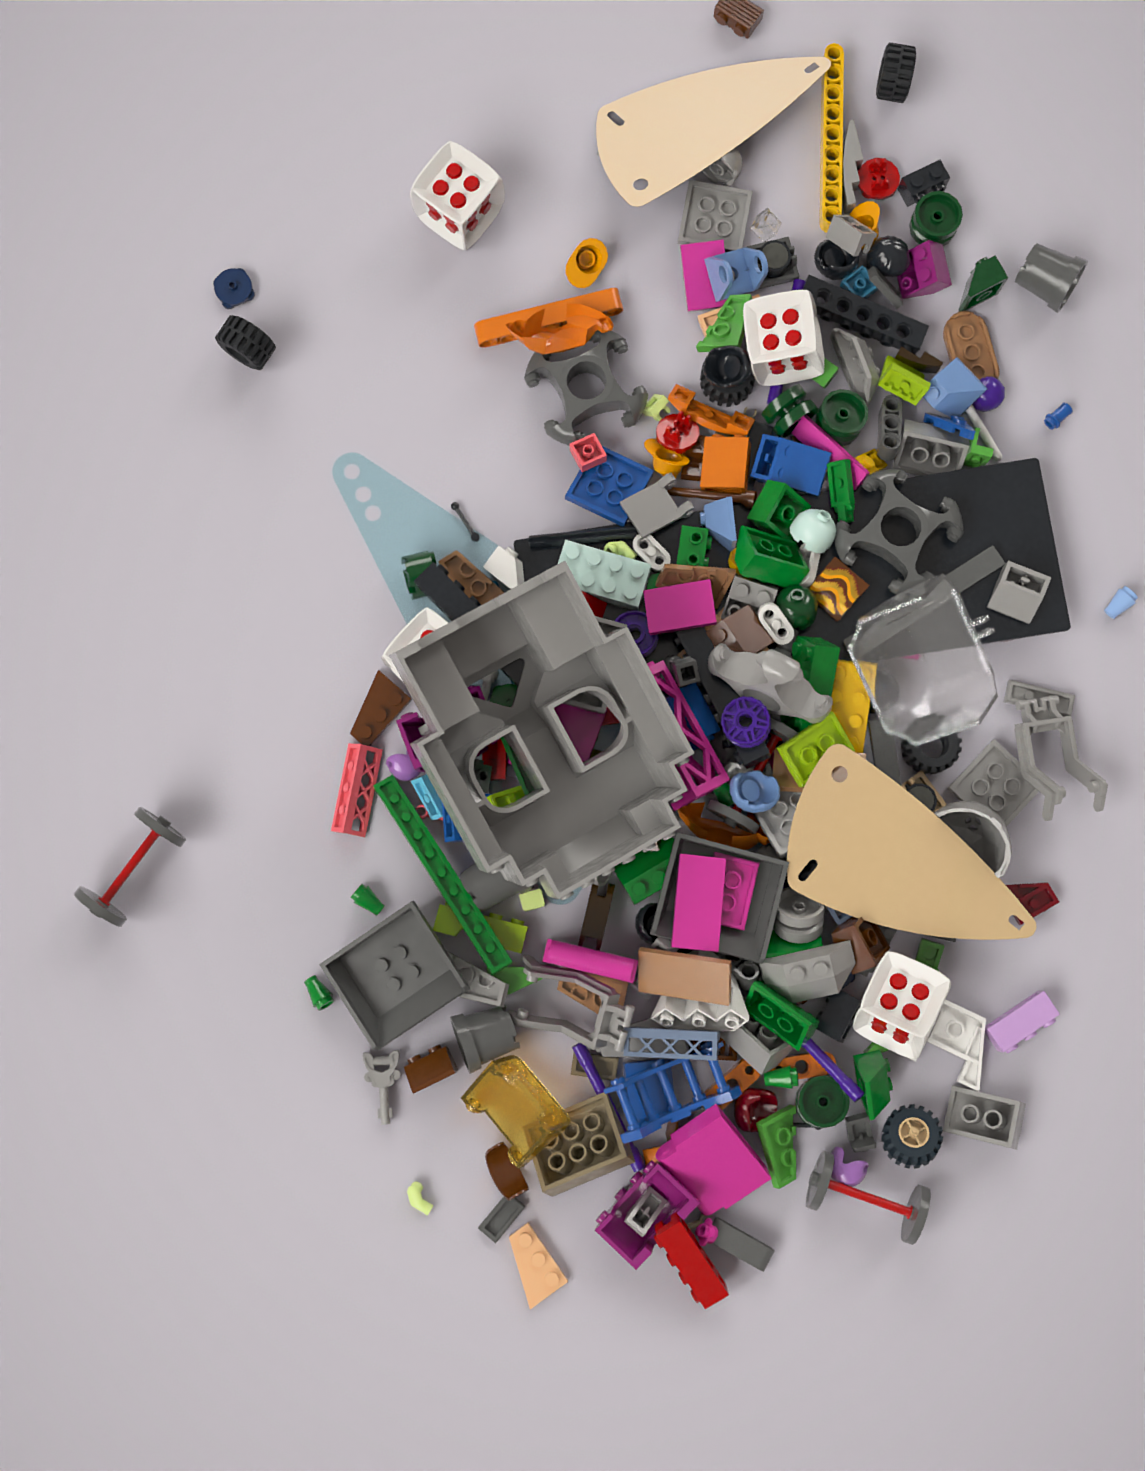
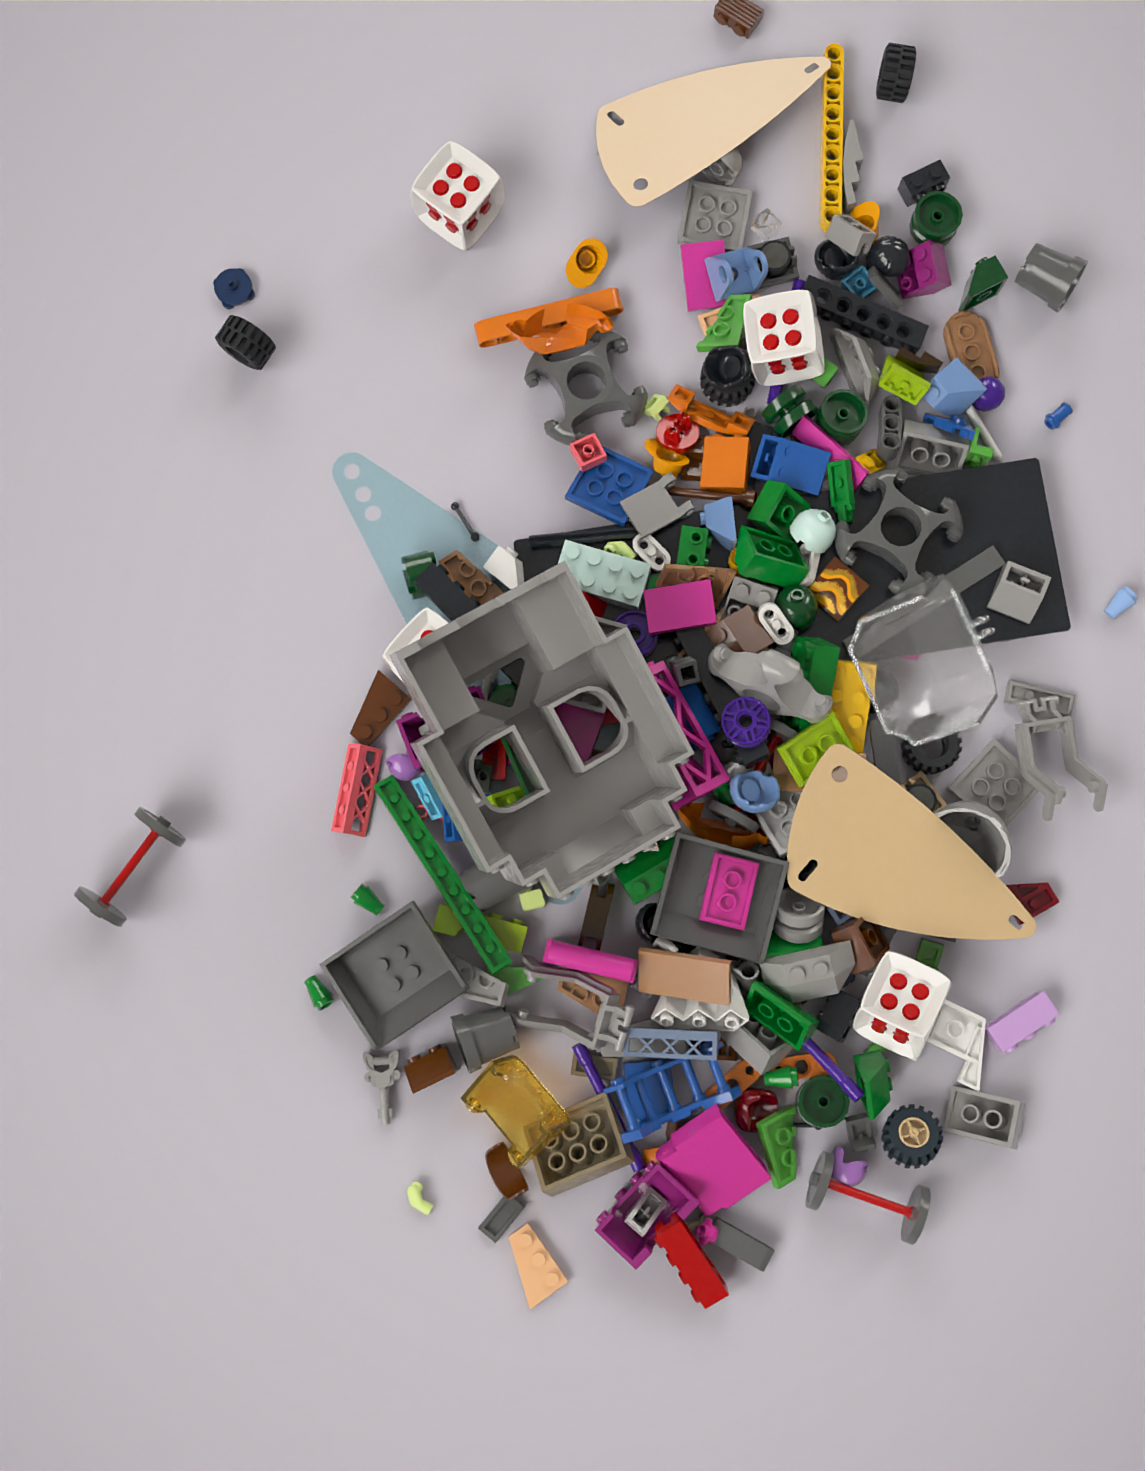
dark pink tile [671,854,726,952] -> none
red plate [858,158,900,200] -> none

